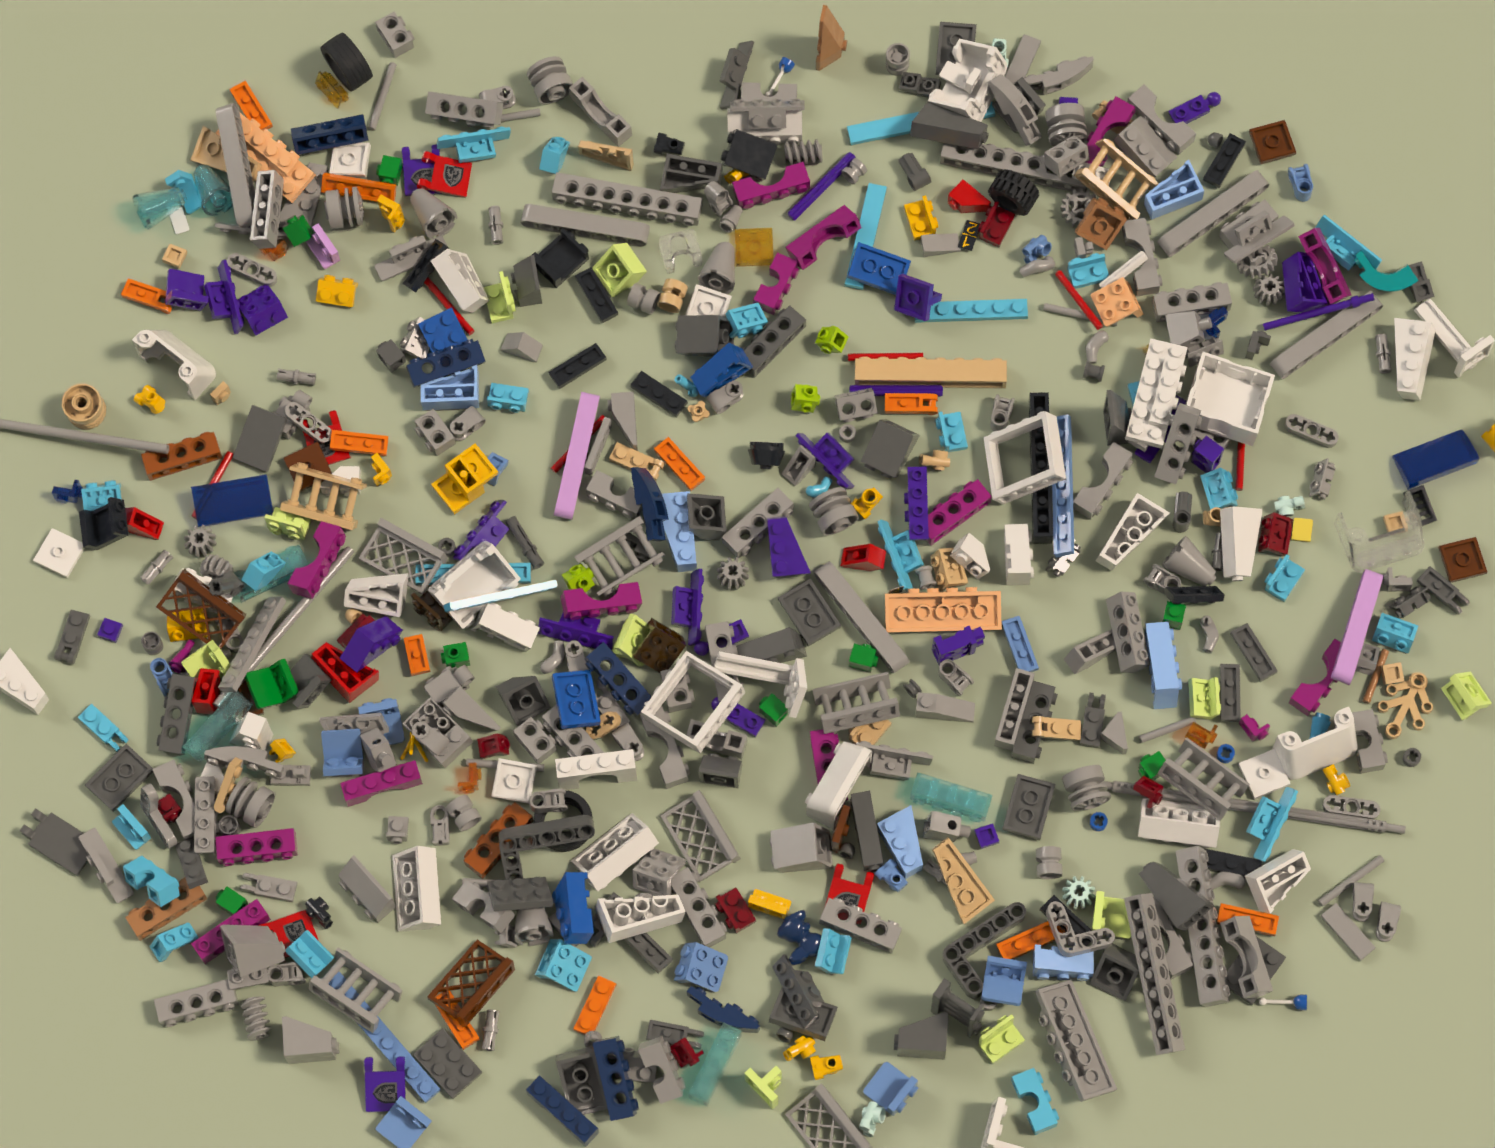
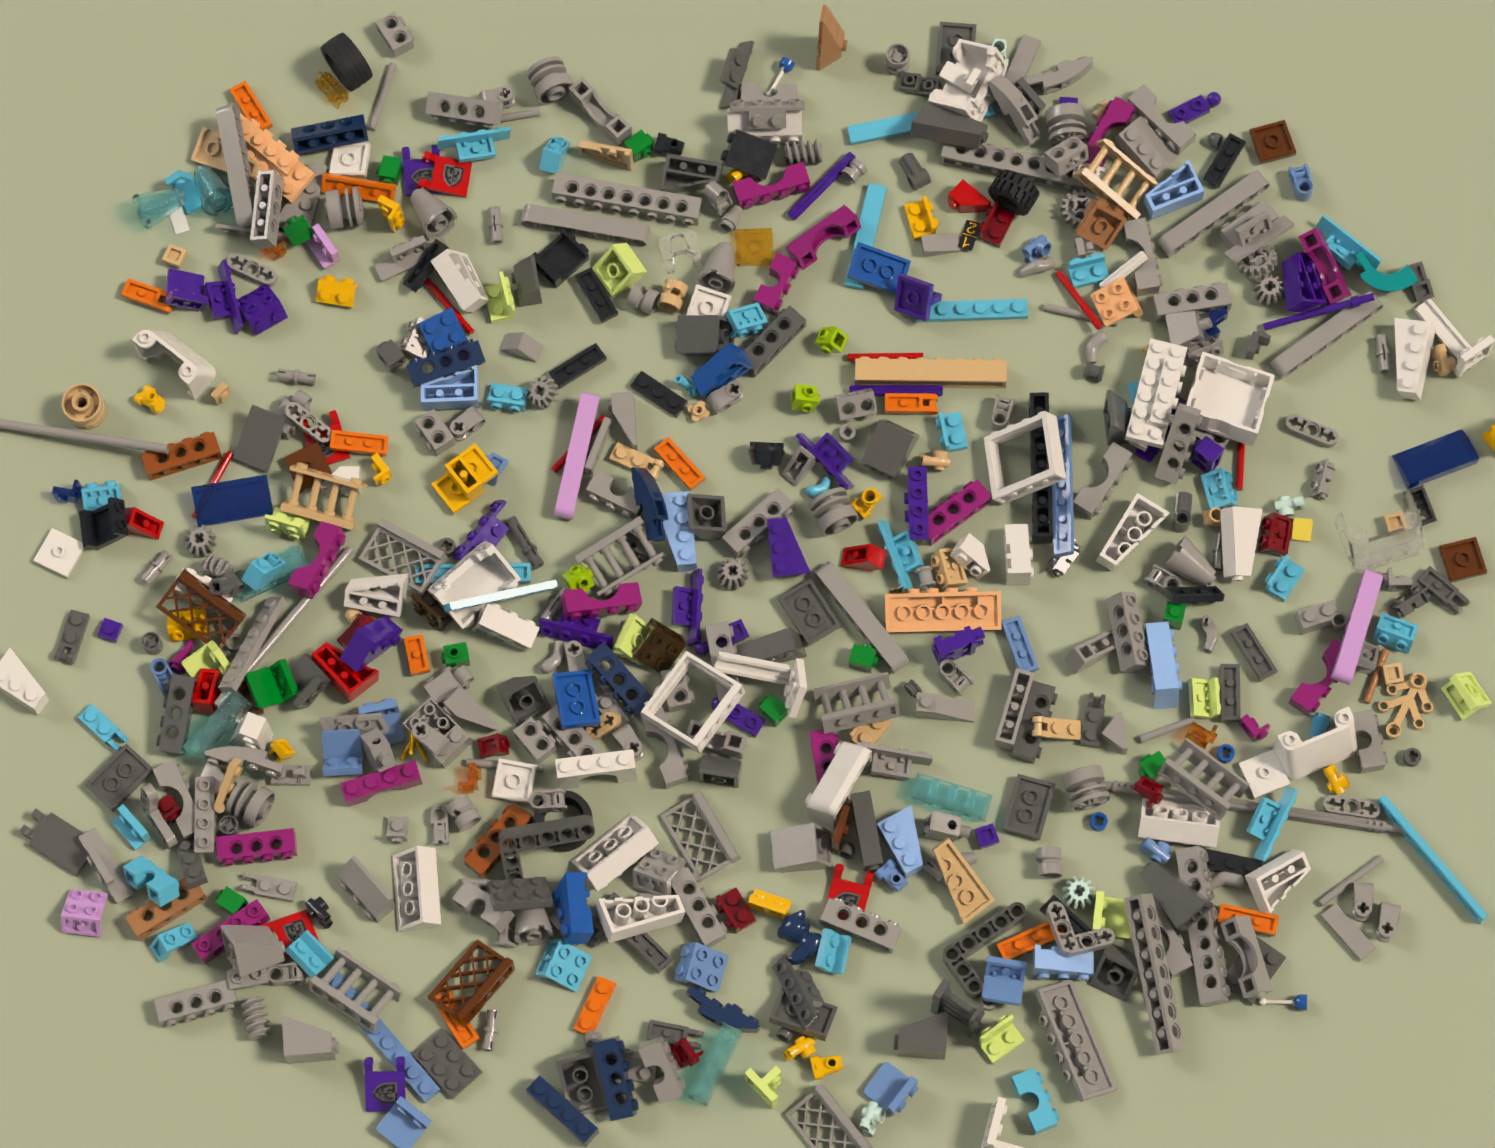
none -> lavender bracket [61,889,108,937]
none -> light grey gear [527,376,559,408]
none -> light grey pin [540,586,568,620]
none -> green brick [624,129,654,163]
none -> medium blue plate [1138,837,1171,864]
none -> light grey hinge [1295,600,1347,635]
none -> medium azure tile [1378,795,1488,924]
none -> tan plate [1430,343,1456,377]

